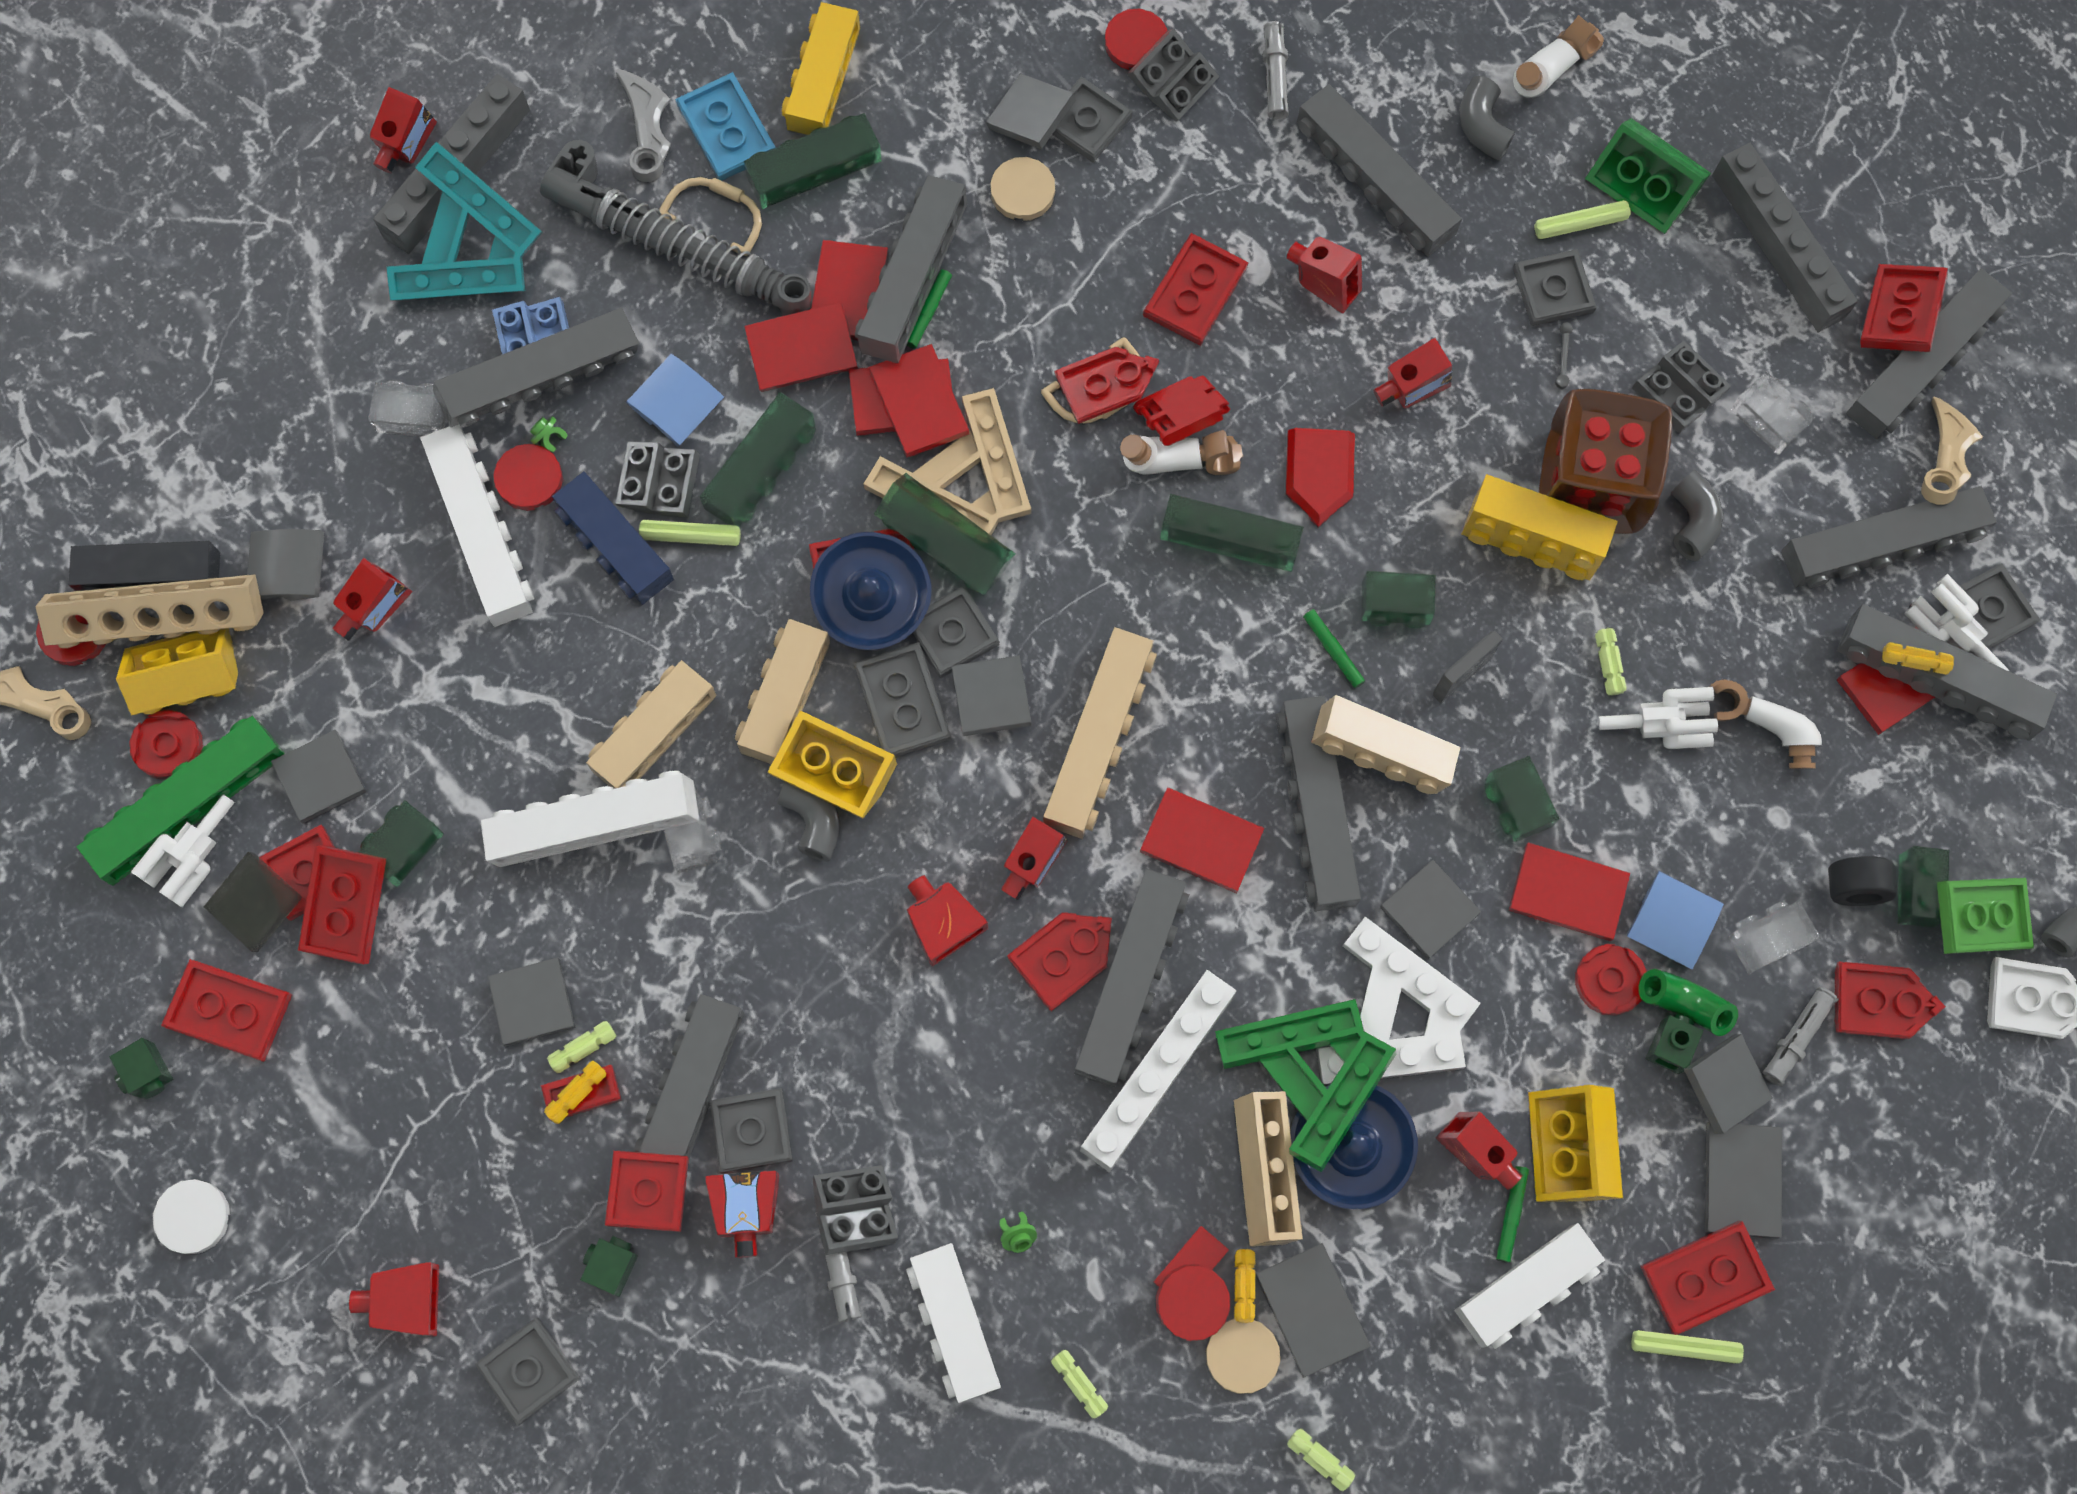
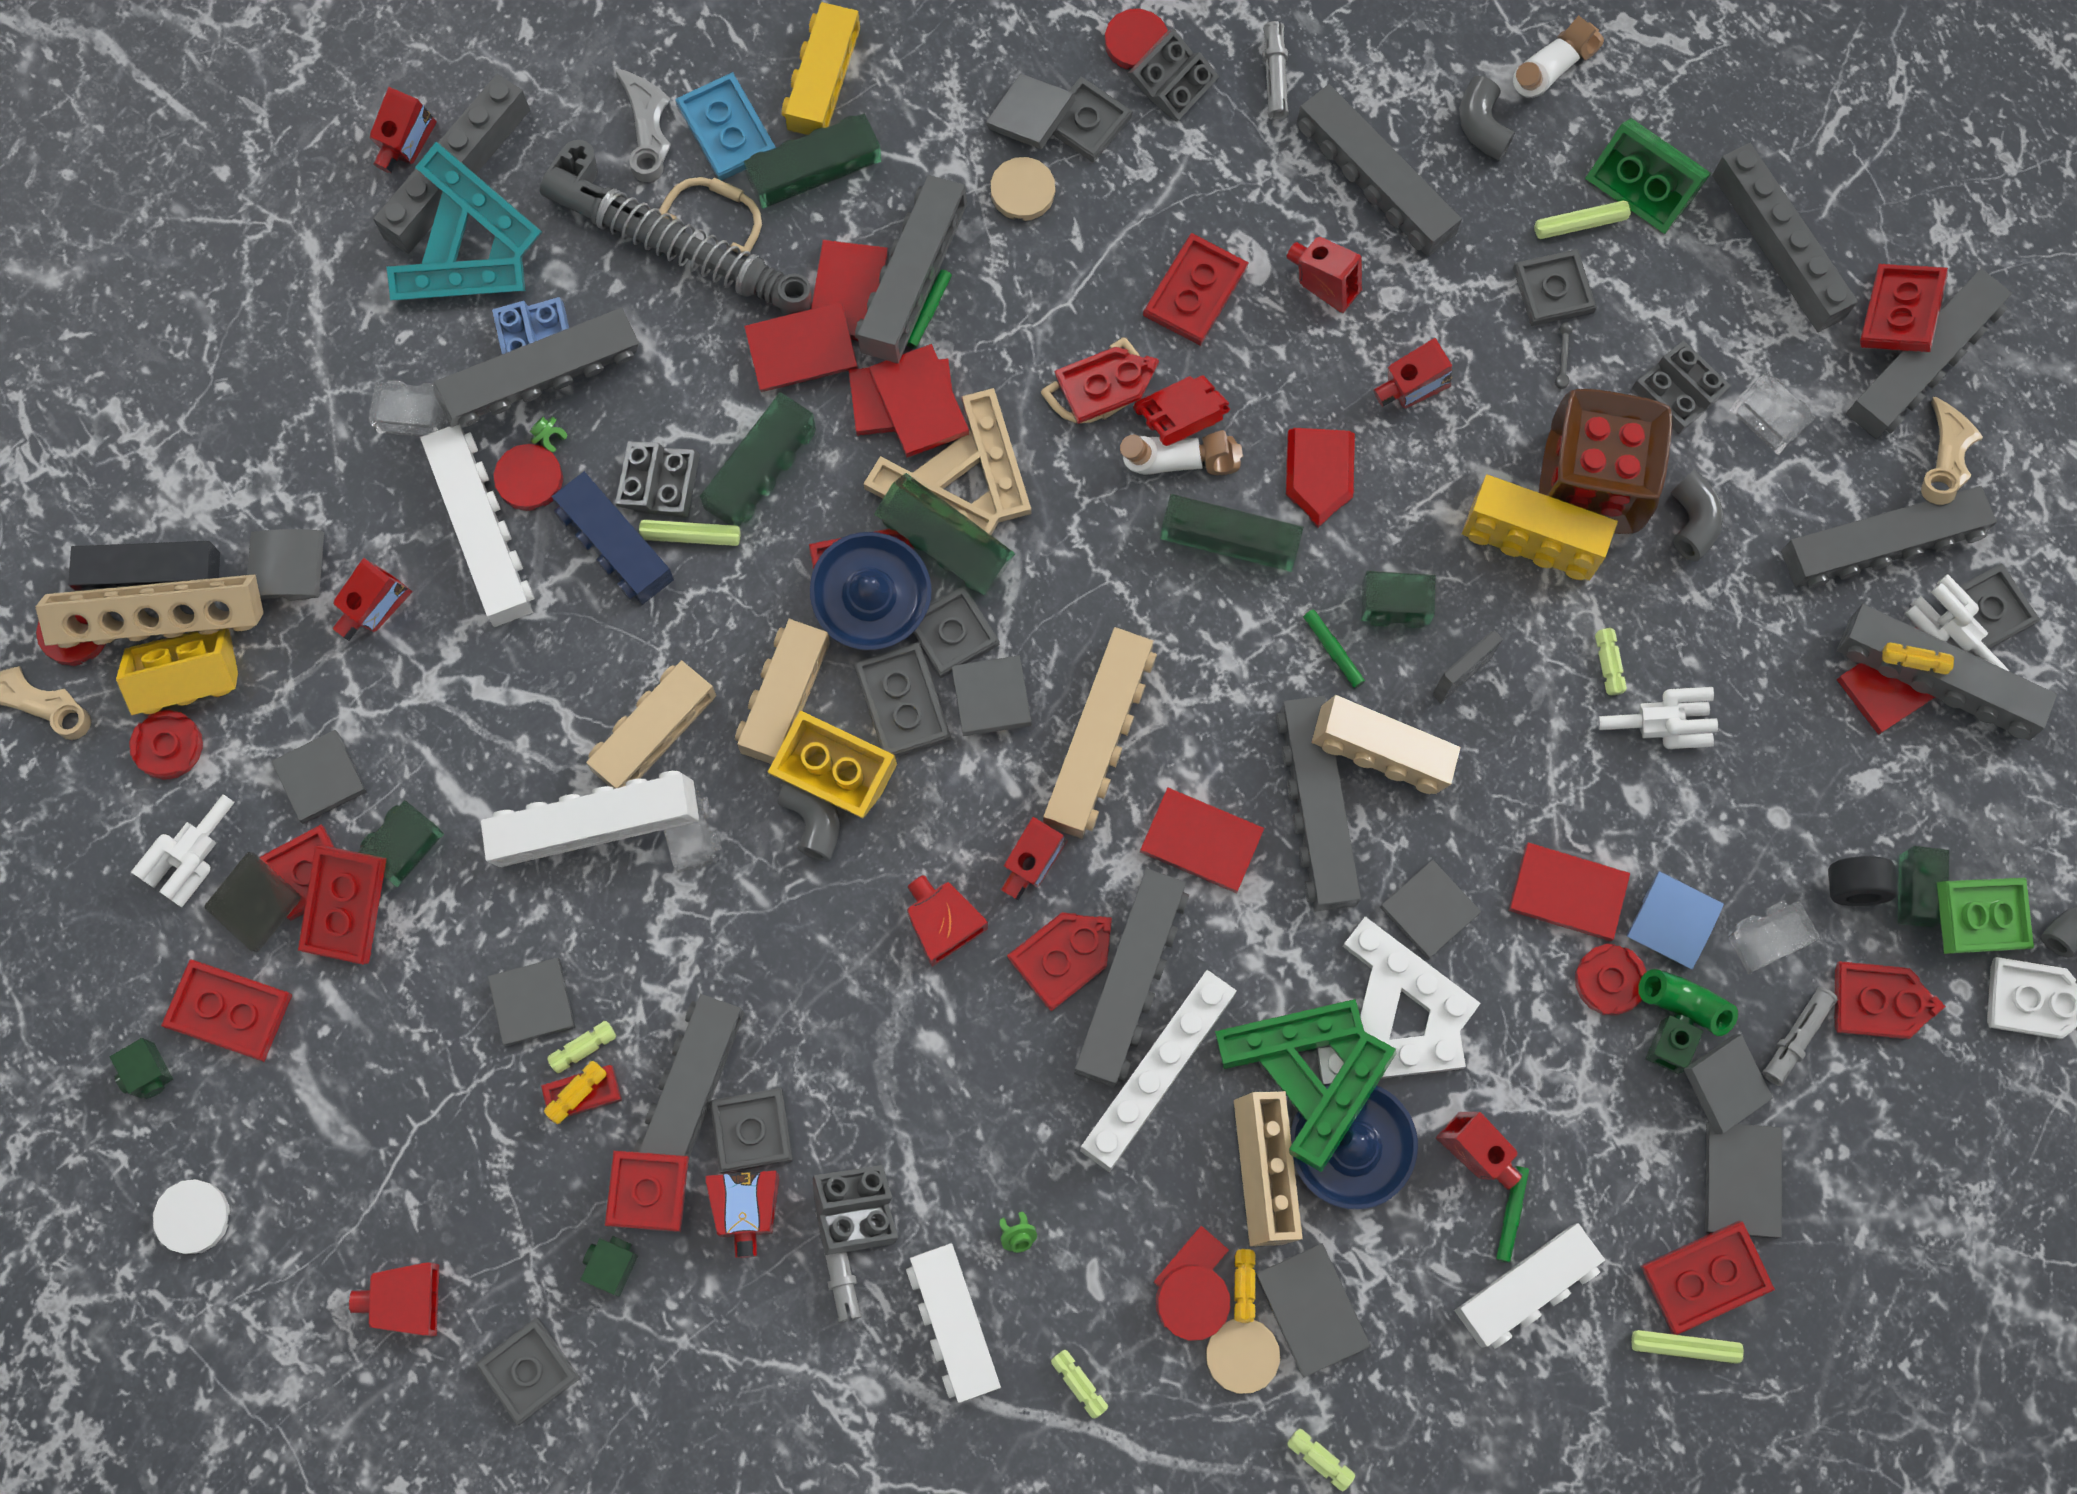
green brick [76,715,285,886] -> none
medium blue slope [626,354,724,447] -> none
clear green brick [1484,756,1560,842] -> none
yellow slope [1528,1085,1623,1202] -> none
piece [1709,679,1822,769] -> none

